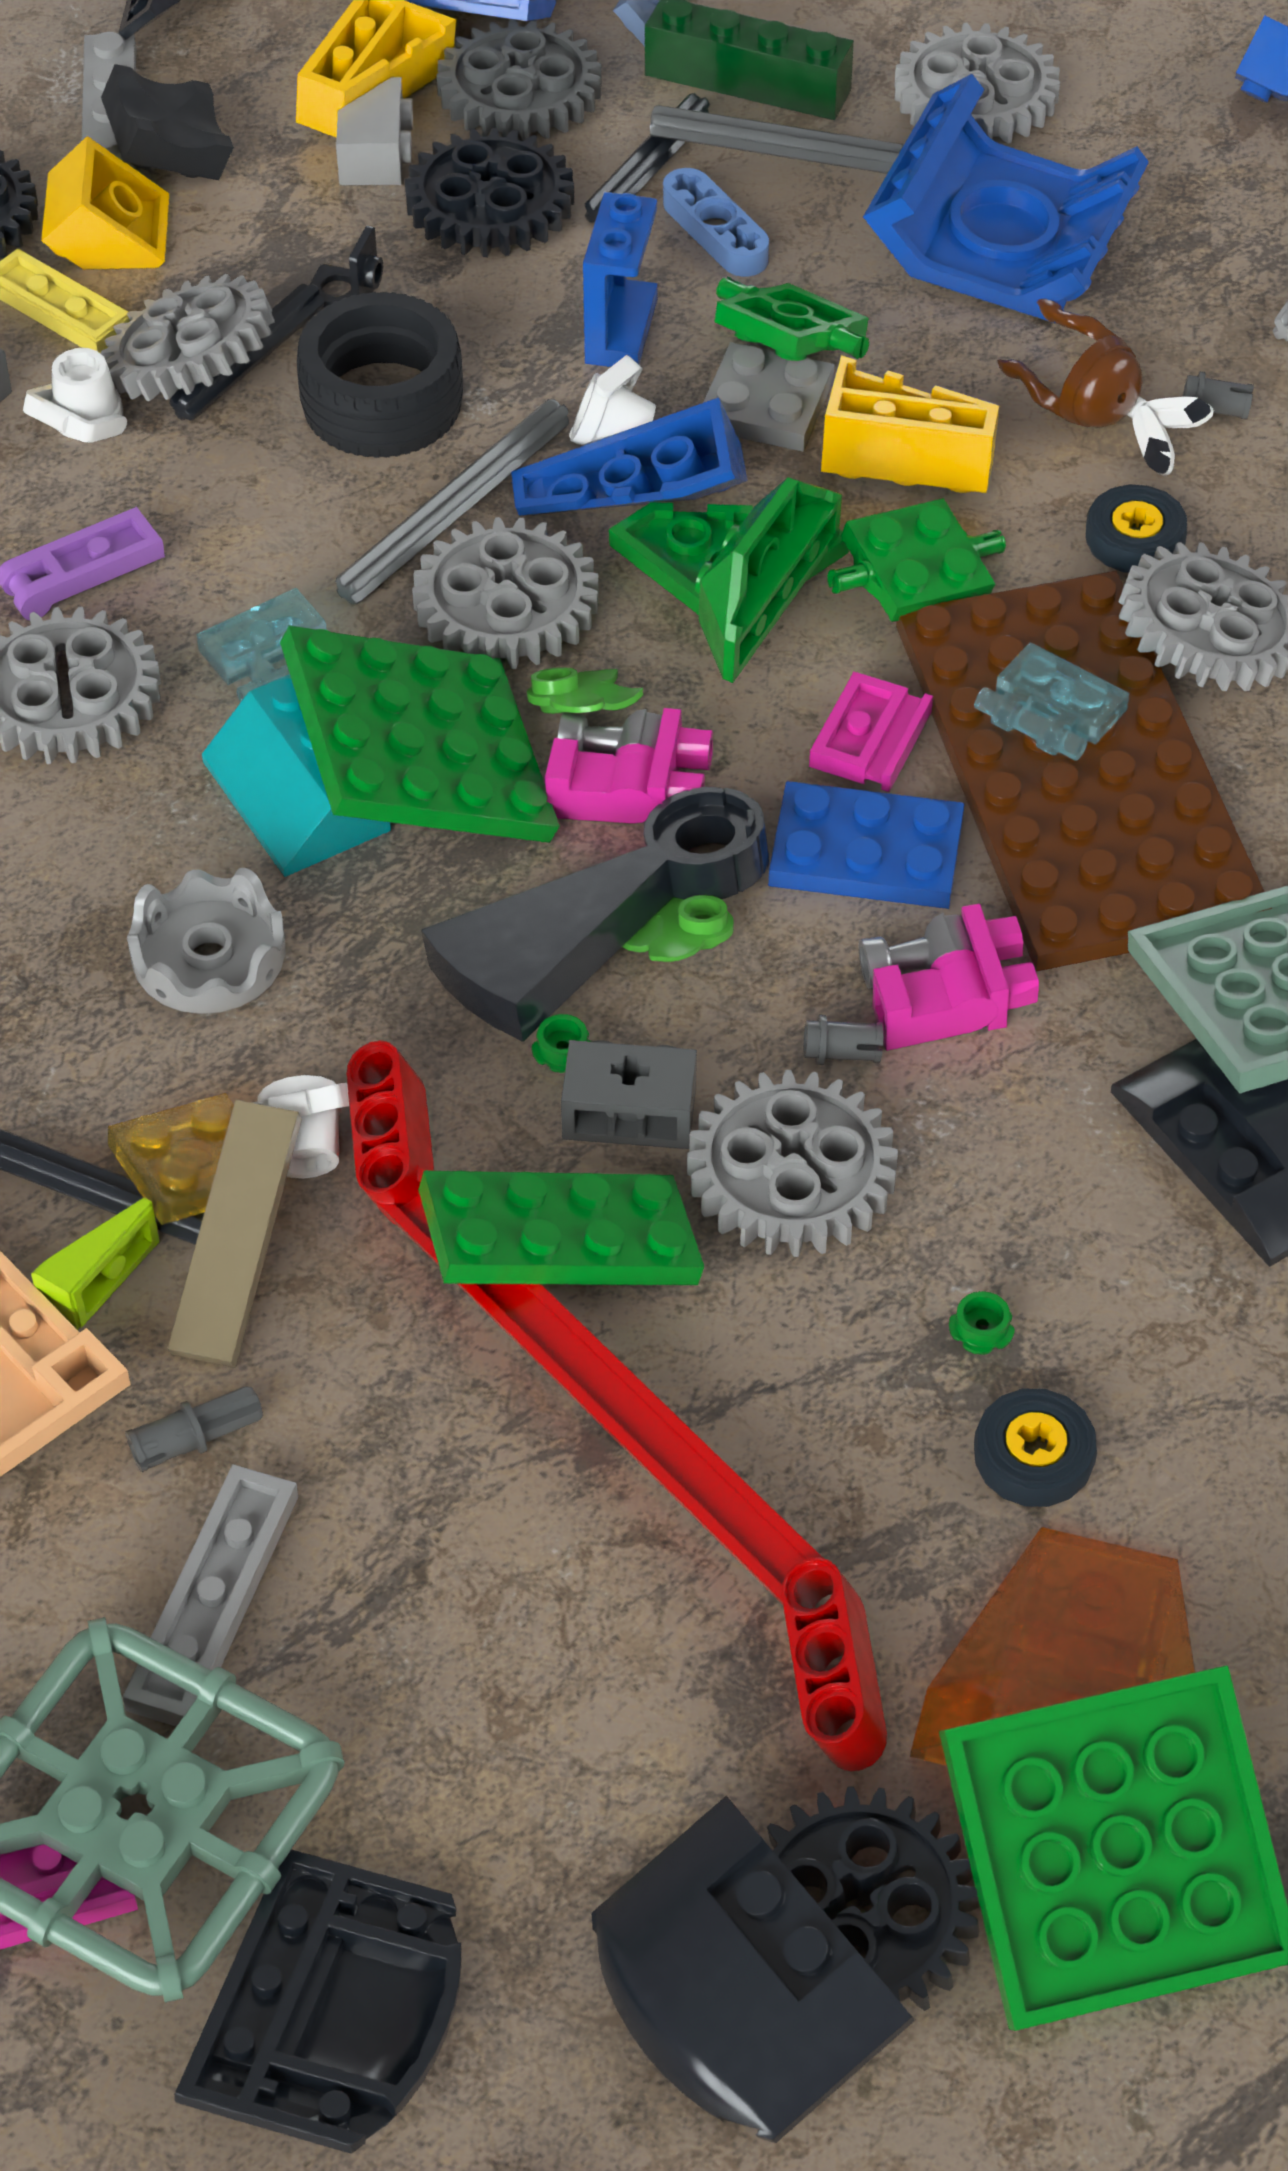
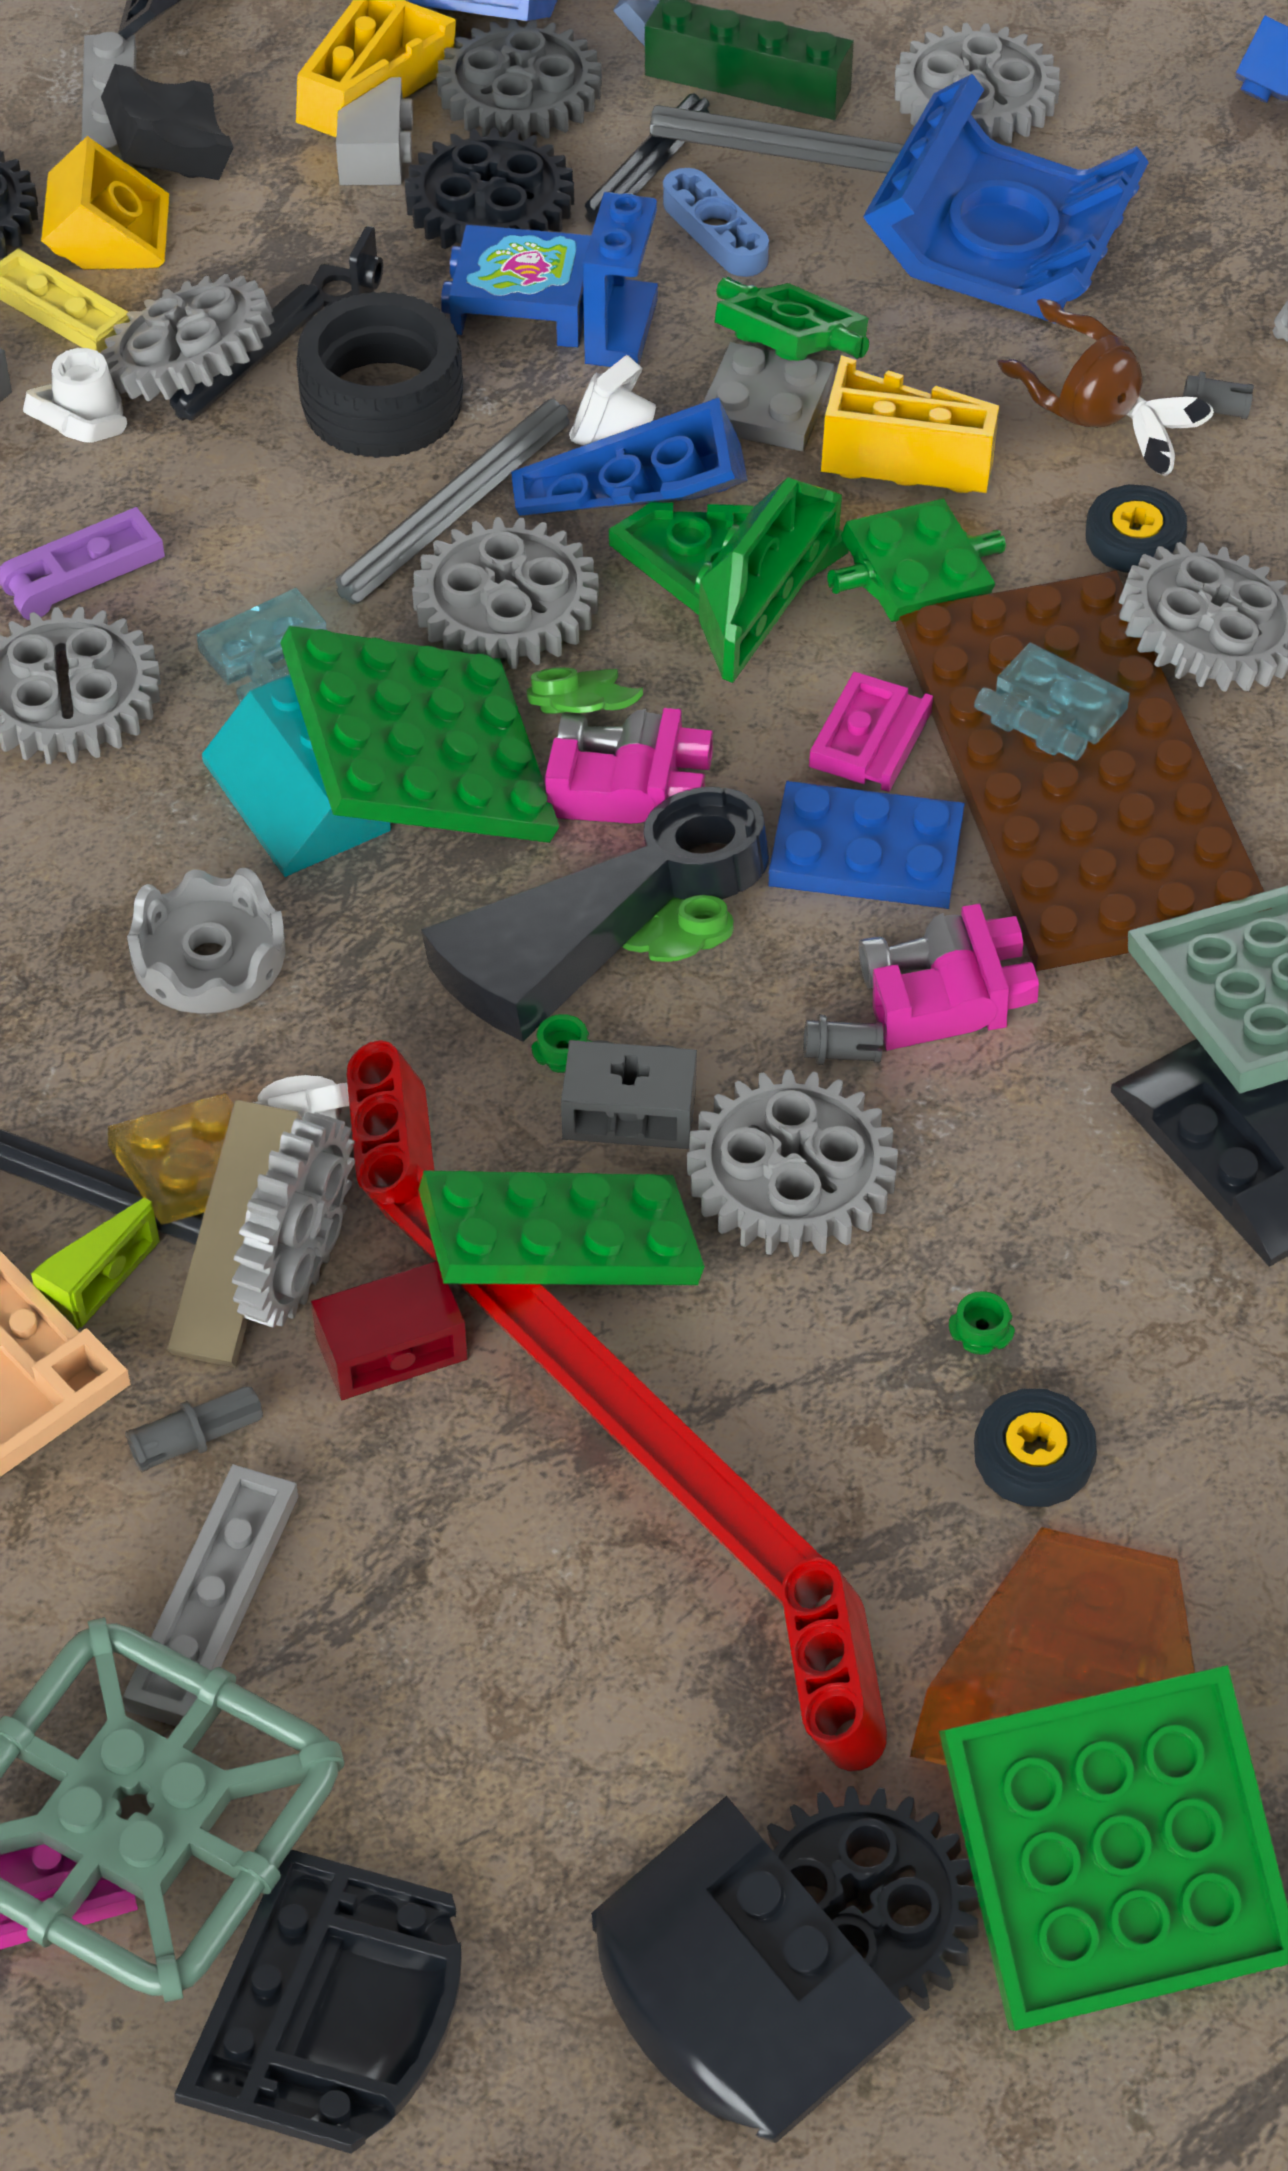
none -> light grey gear [232,1112,355,1328]
none -> dark red panel [311,1261,468,1401]
none -> blue panel [441,225,591,348]

